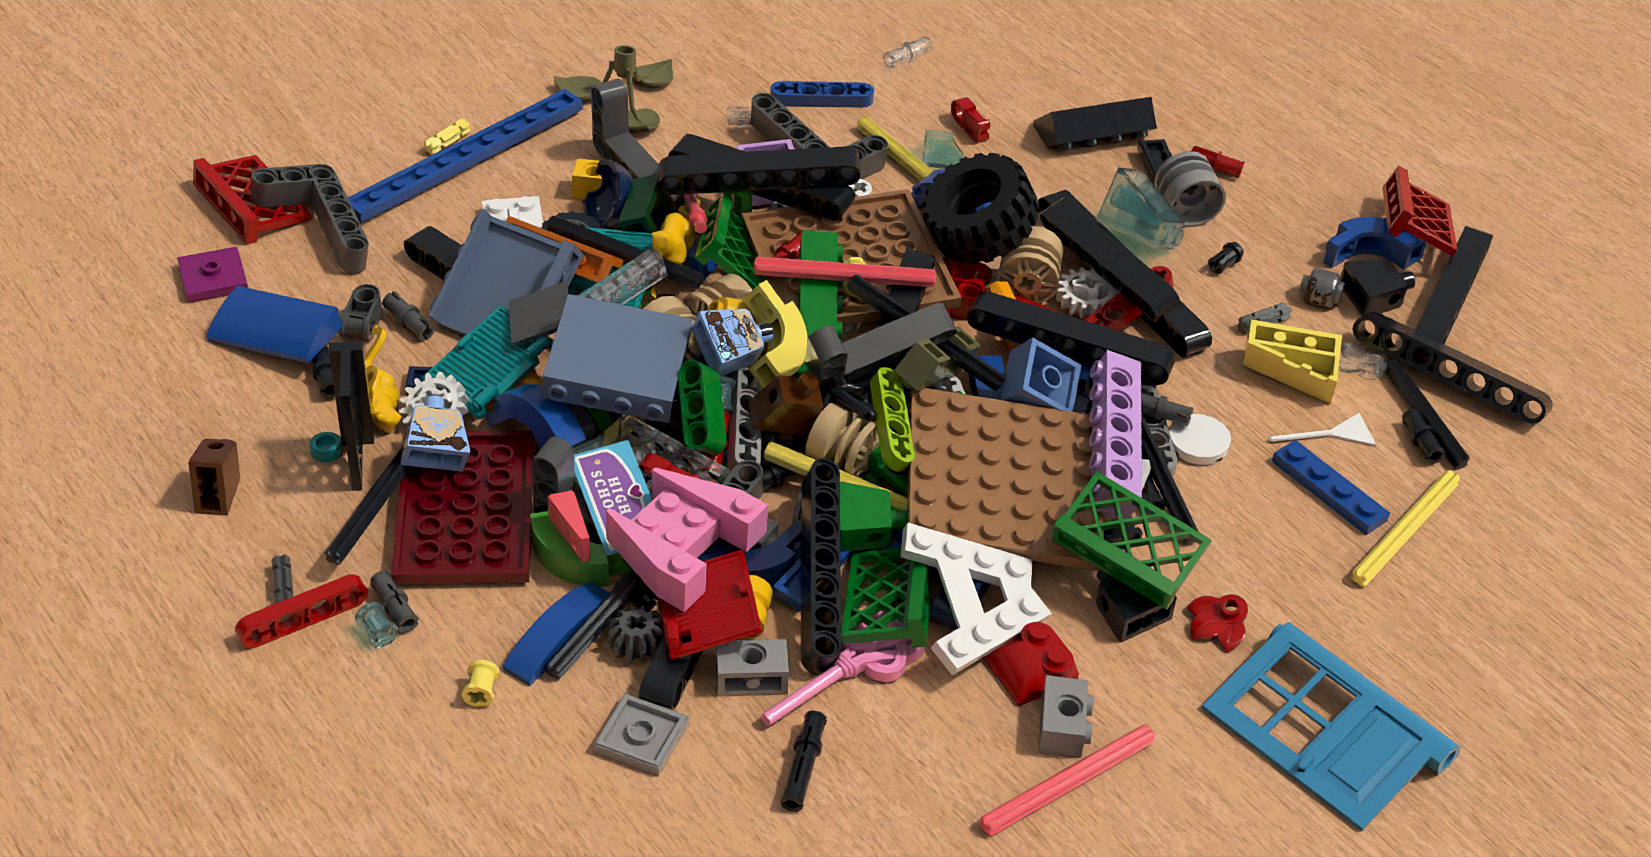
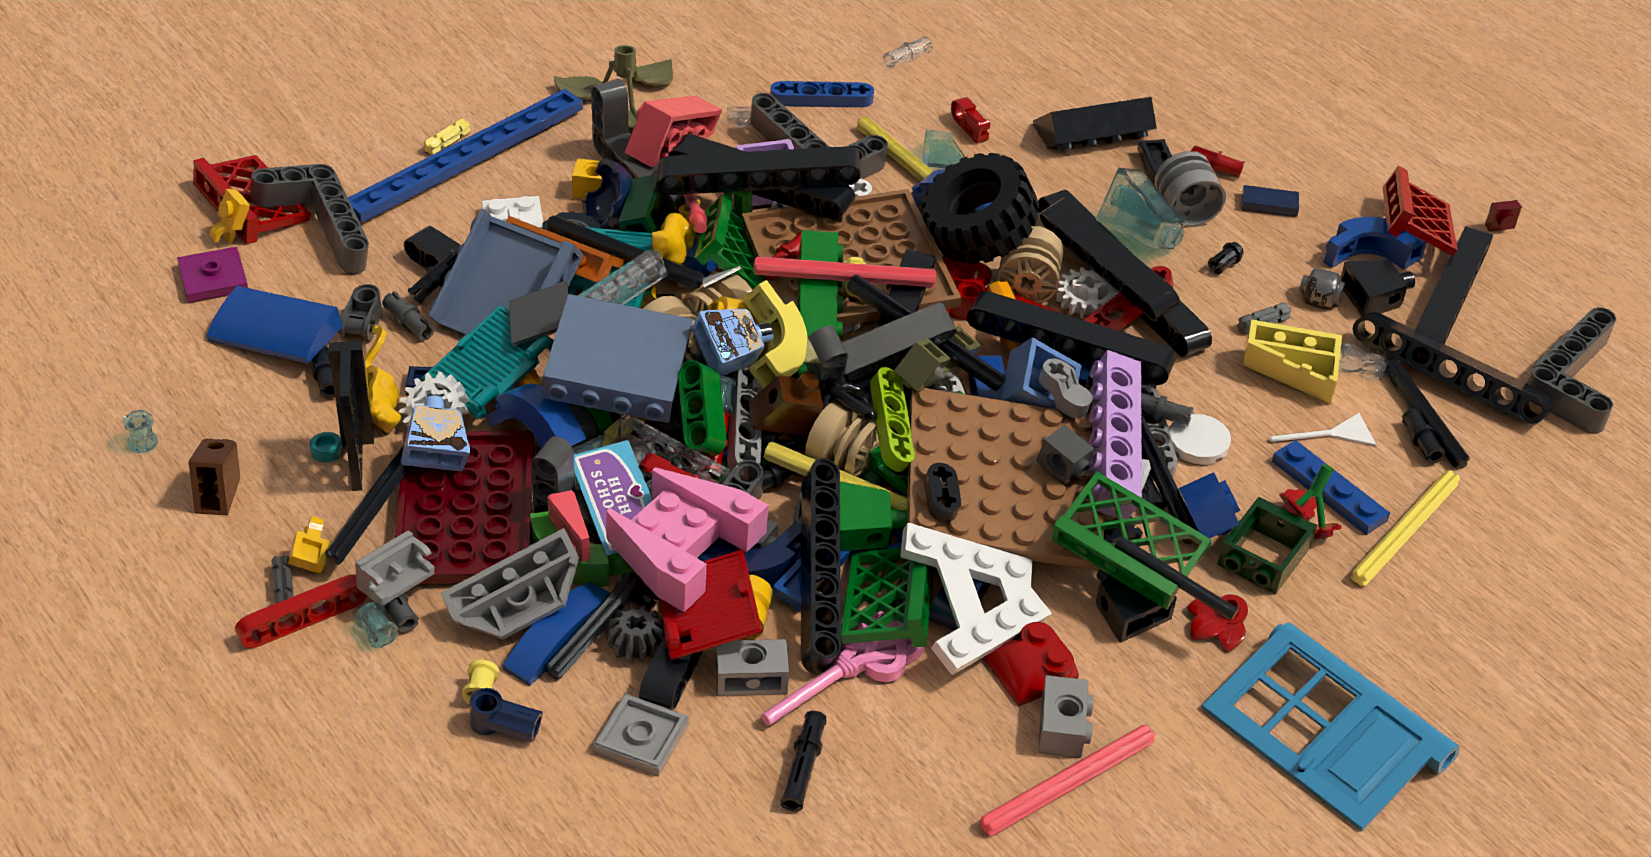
none -> clear light blue bush [123,410,158,453]
none -> yellow plate [210,189,250,243]
none -> yellow plate [288,516,330,574]
none -> light grey hinge [355,530,435,606]
none -> black pin [408,249,457,304]
none -> light grey wedge [441,528,579,639]
none -> dark blue piece [470,688,543,742]
none -> coral wedge [624,95,722,168]
none -> white piece [677,266,741,288]
none -> black beam [924,462,961,522]
none -> dark grey brick [1036,425,1094,484]
none -> light grey piece [1039,358,1092,419]
none -> black bar [1114,536,1239,621]
none -> blue brick [1179,472,1240,538]
none -> dark green window [1217,497,1317,594]
none -> dark blue tile [1242,185,1299,217]
none -> plant [1279,464,1341,539]
none -> dark red plate [1485,200,1522,232]
none -> dark grey beam [1526,307,1616,434]

